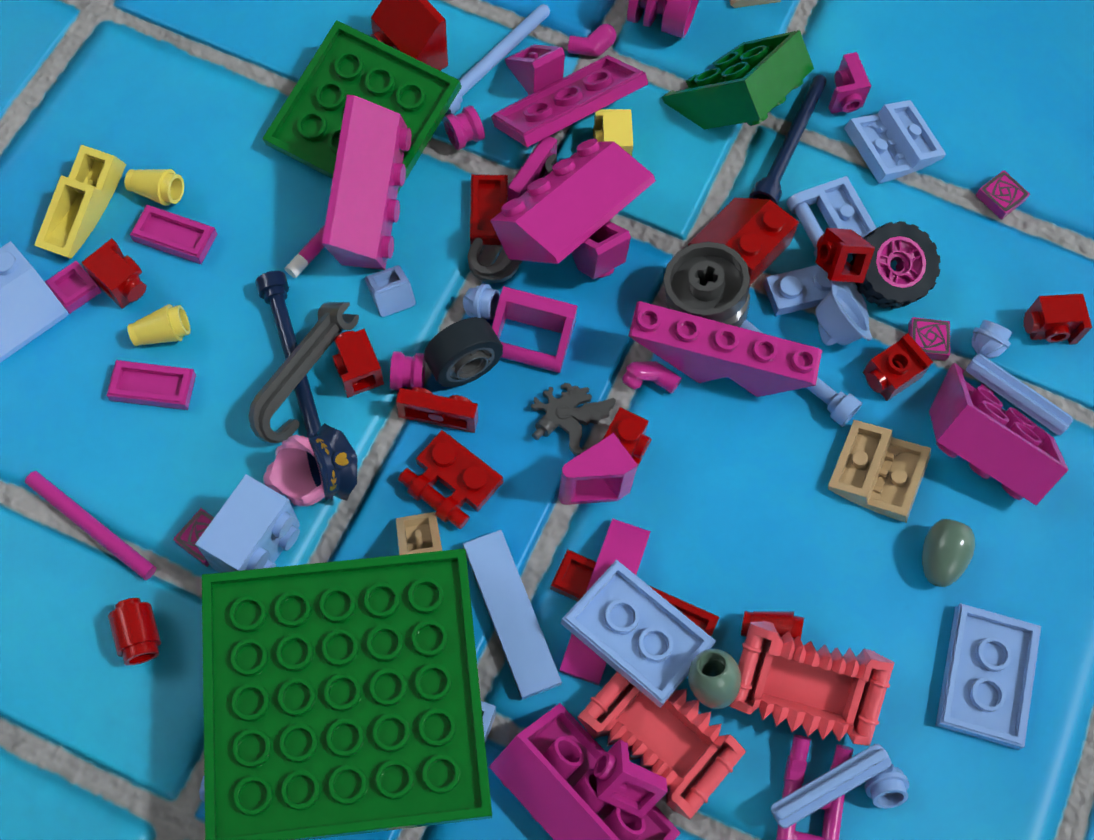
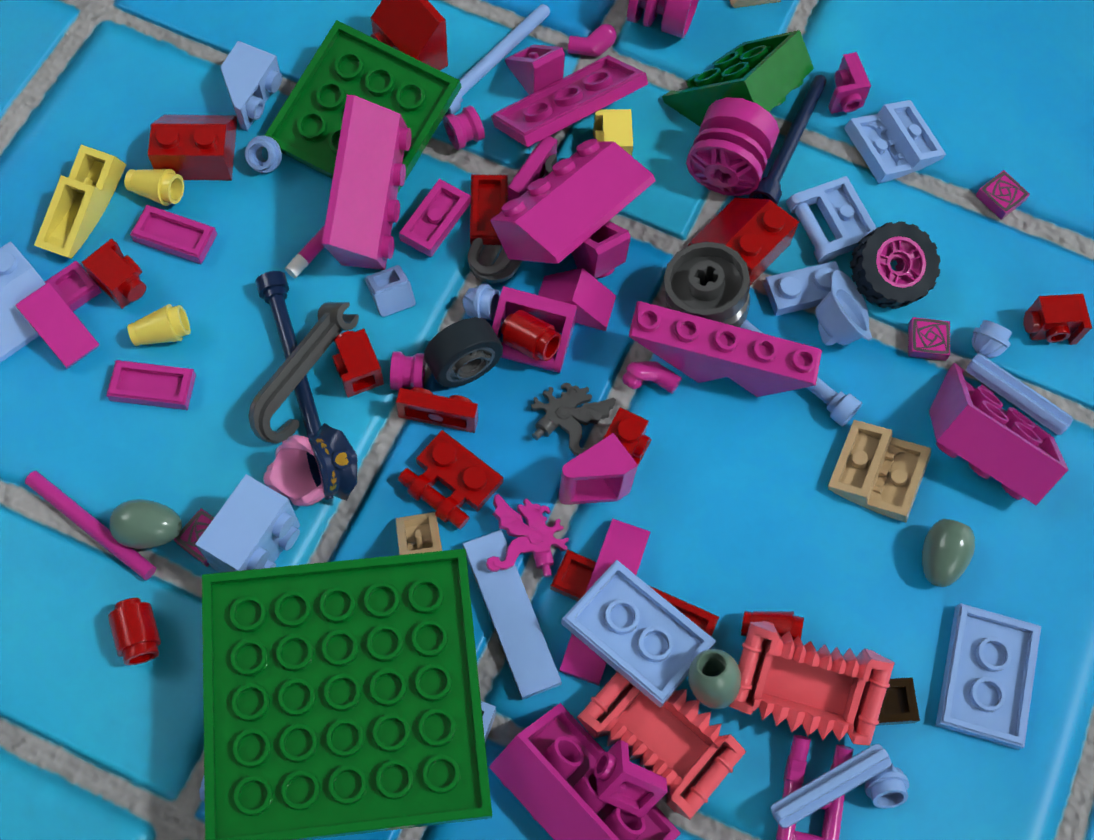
red brick [815,228,875,283] -> none
red brick [863,333,933,401] -> none
none -> dark pink tile [15,282,100,369]
none -> sand green animal [110,499,182,549]
none -> red slope [148,115,237,181]
none -> light blue slope [220,41,282,131]
none -> light blue plate [245,135,282,173]
none -> dark pink plate [399,179,471,257]
none -> dark pink piece [486,494,569,577]
none -> red brick [501,310,561,361]
none -> dark pink slope [538,268,616,331]
none -> dark pink wheel [686,97,779,196]
none -> dark brown plate [876,677,920,726]

